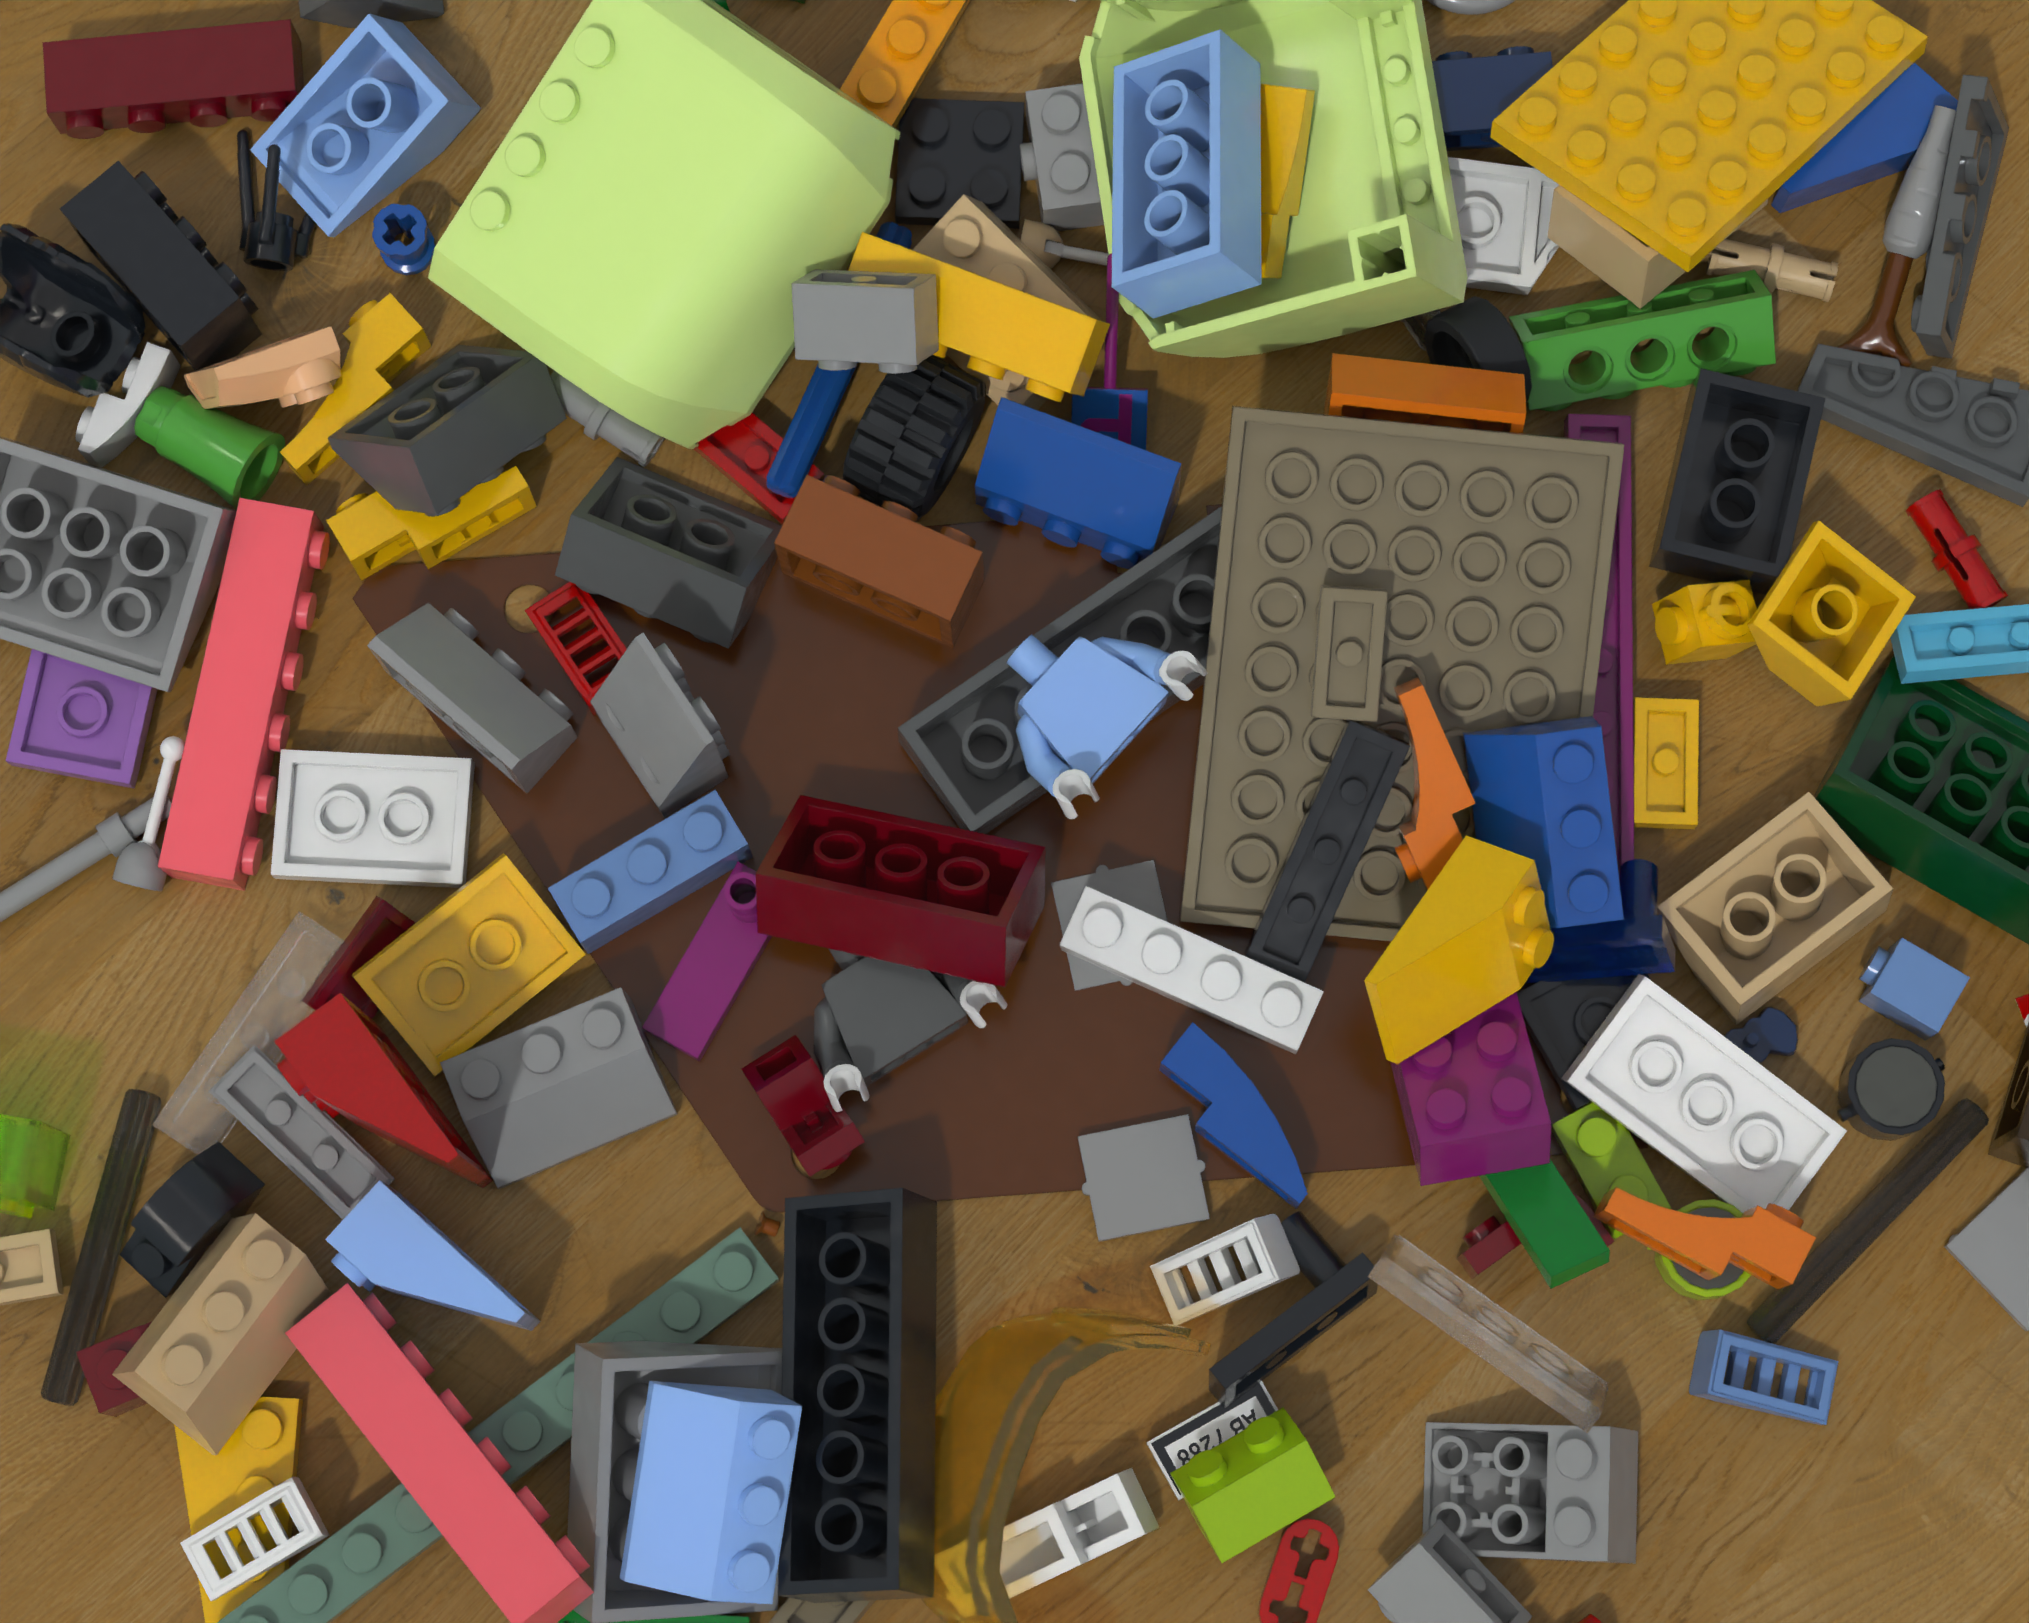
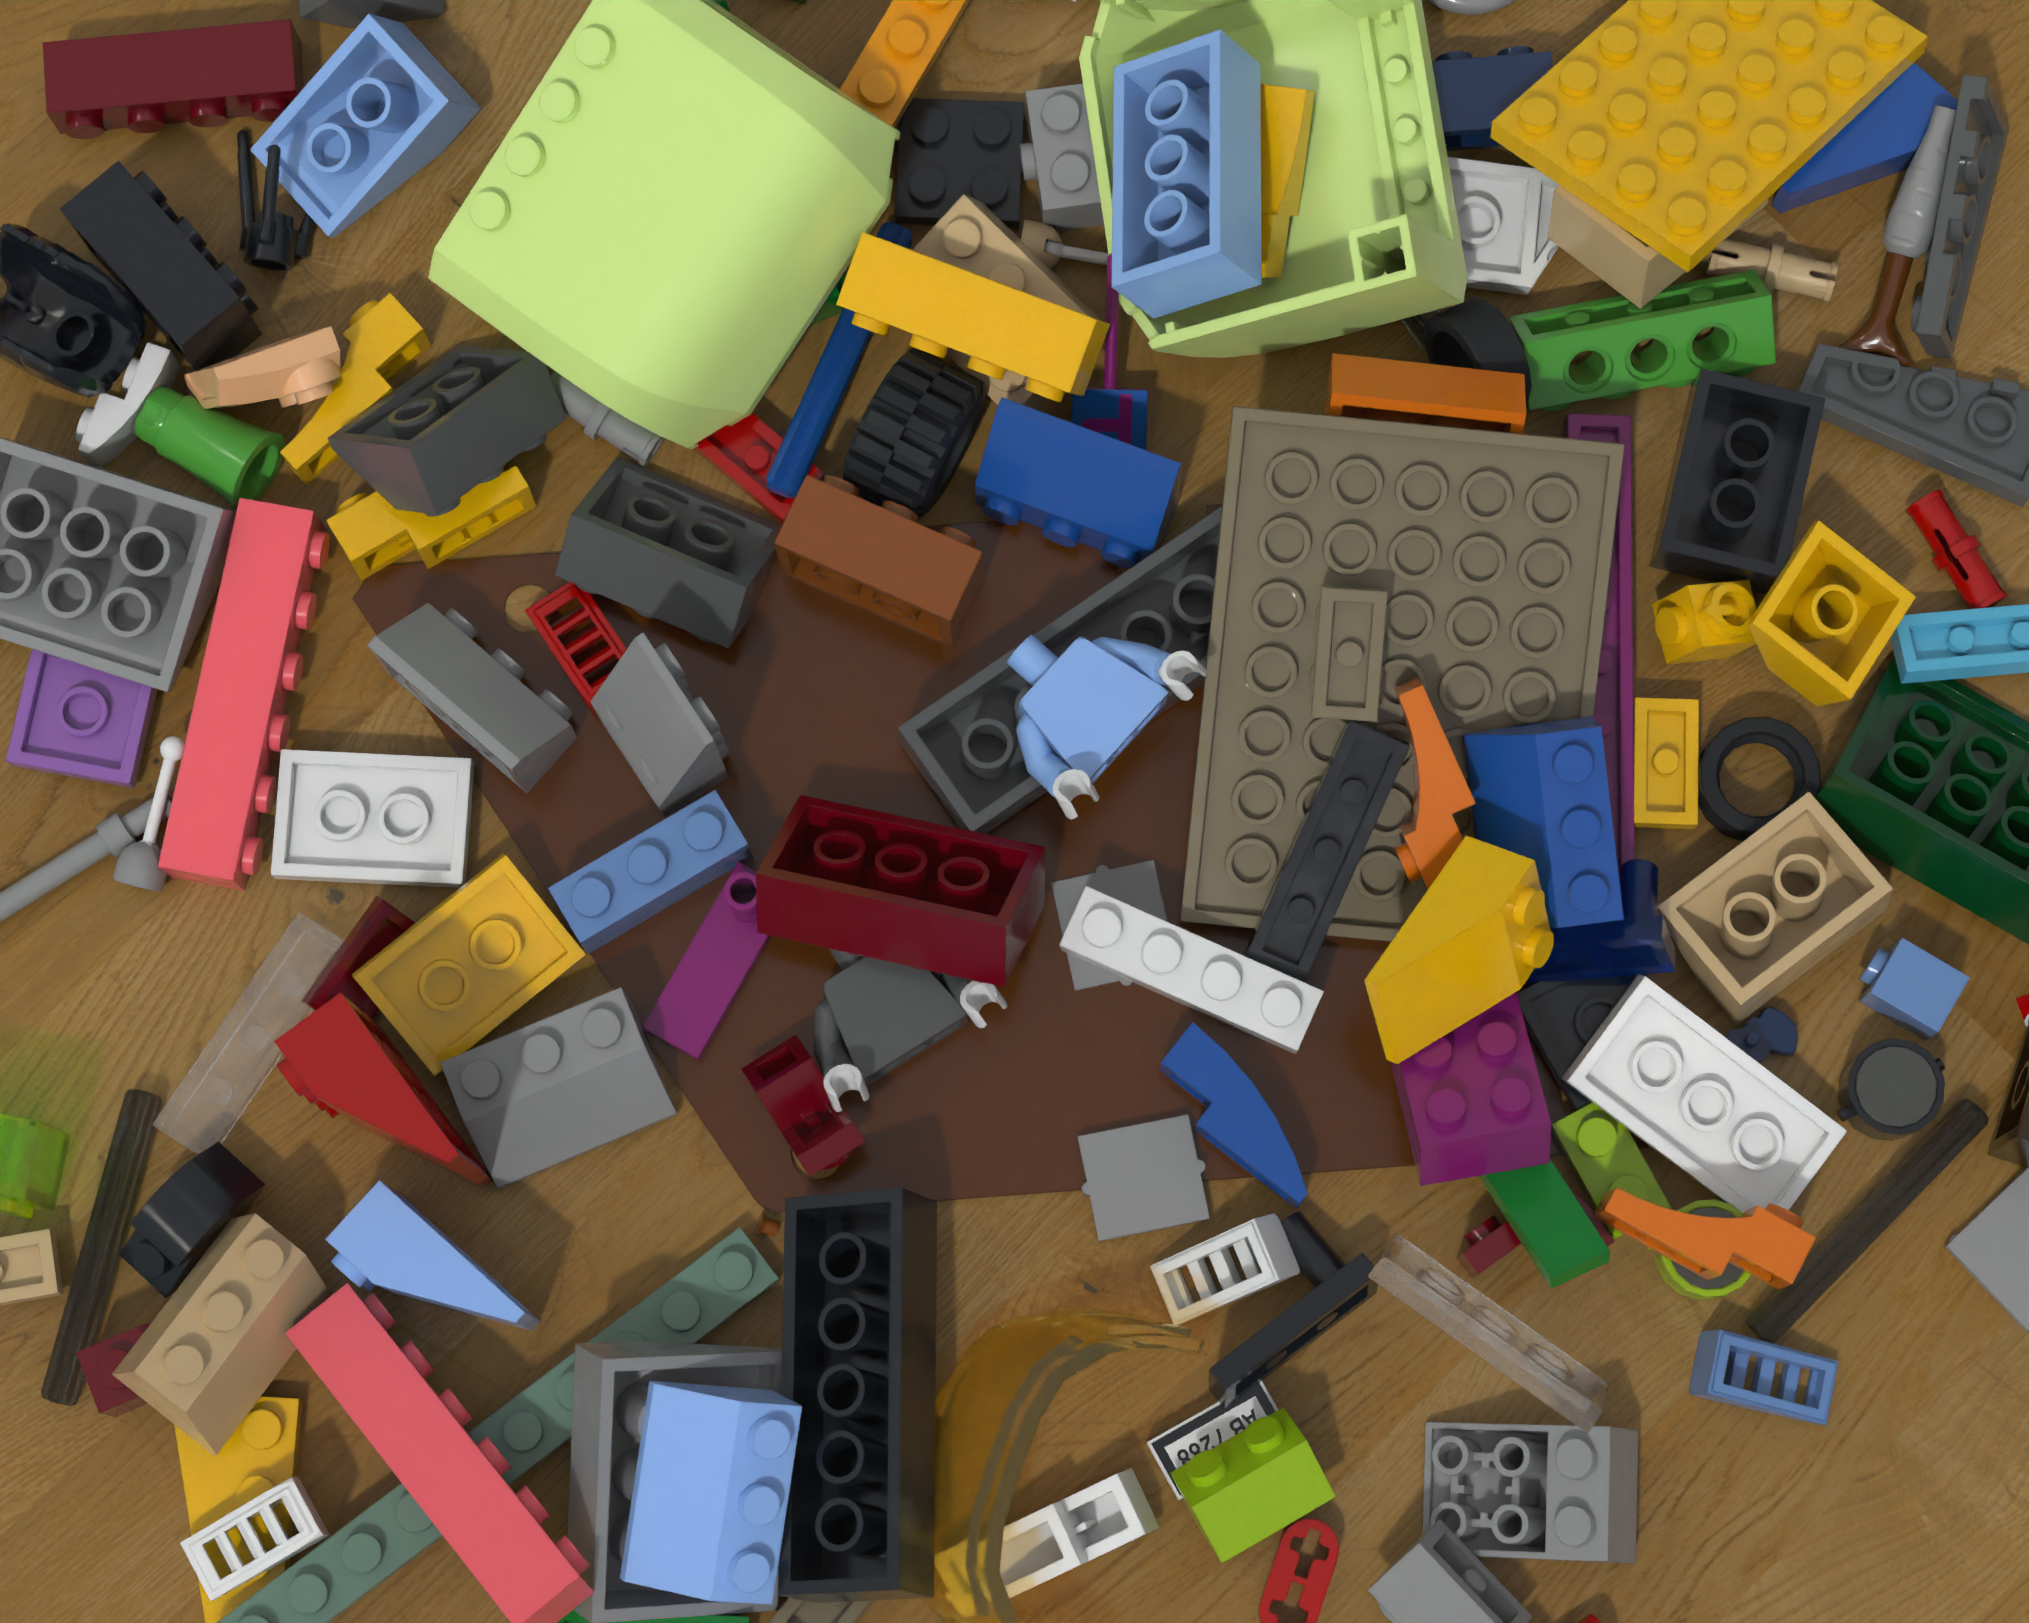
light grey tile [208,1045,395,1219] -> none
blue bush [372,203,436,275] -> none
light grey brick [792,269,939,374] -> none
none -> black tyre [1698,717,1821,841]

